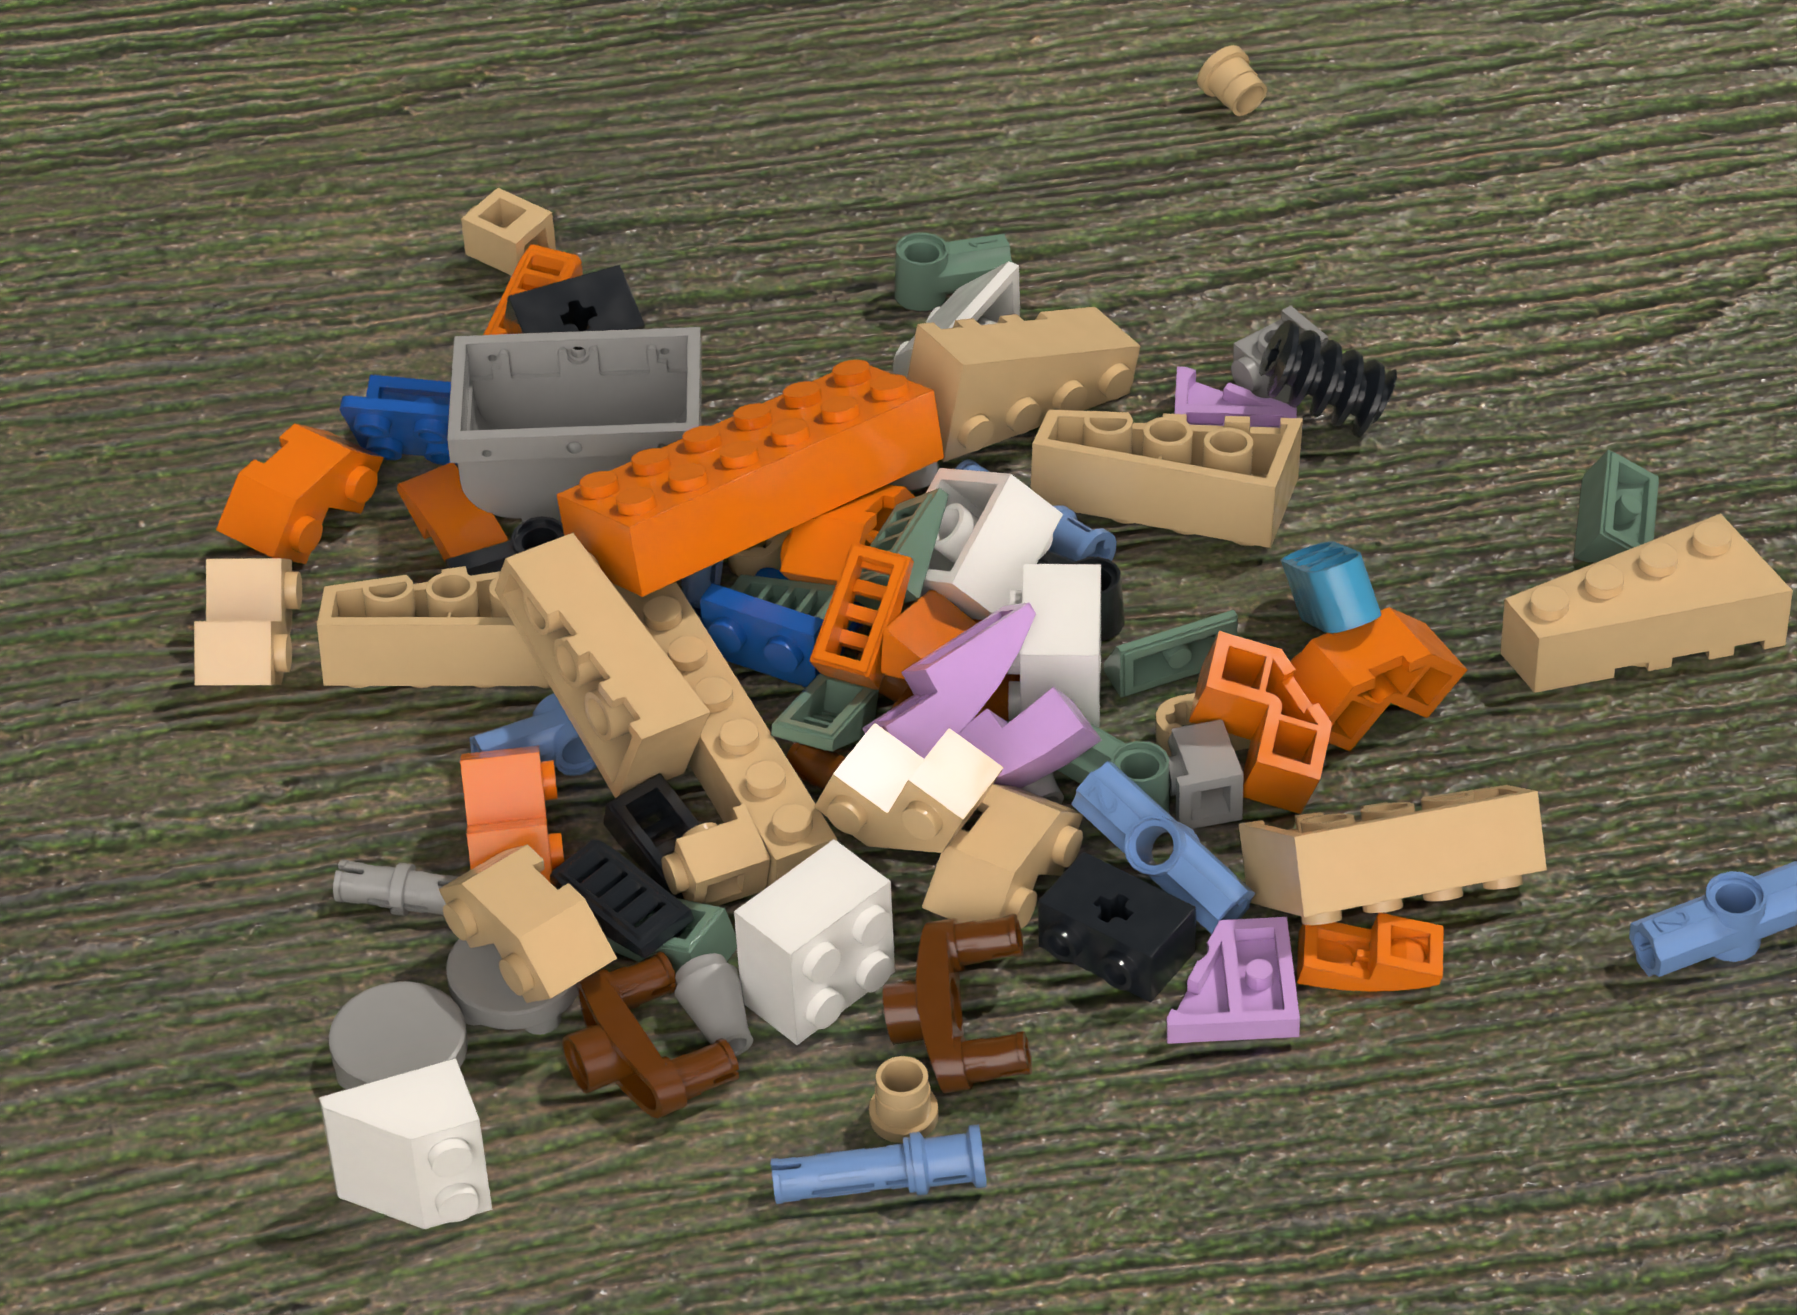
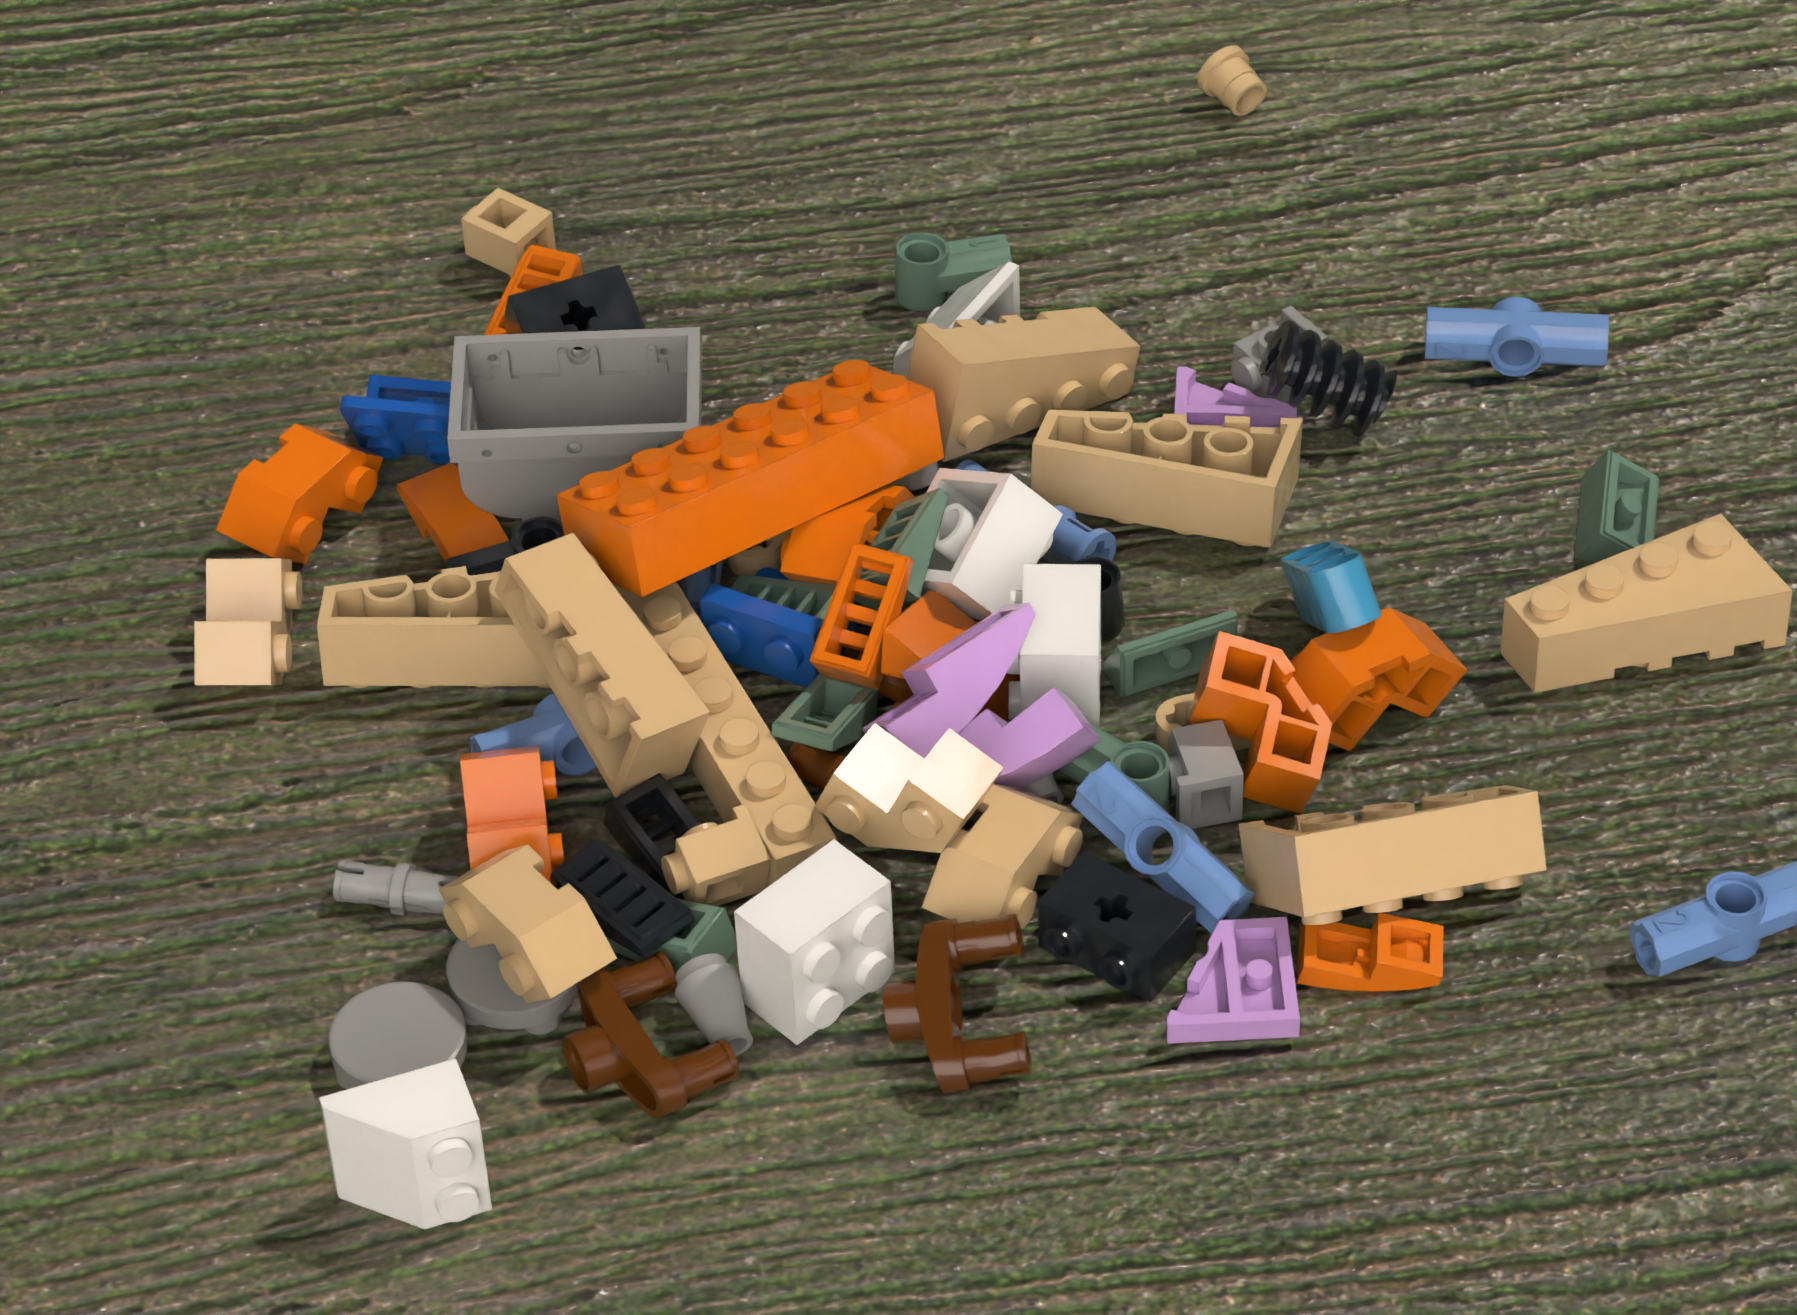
medium blue pin [771,1124,987,1204] -> none
tan piece [869,1056,938,1143] -> none
none -> medium blue piece [1424,297,1609,377]

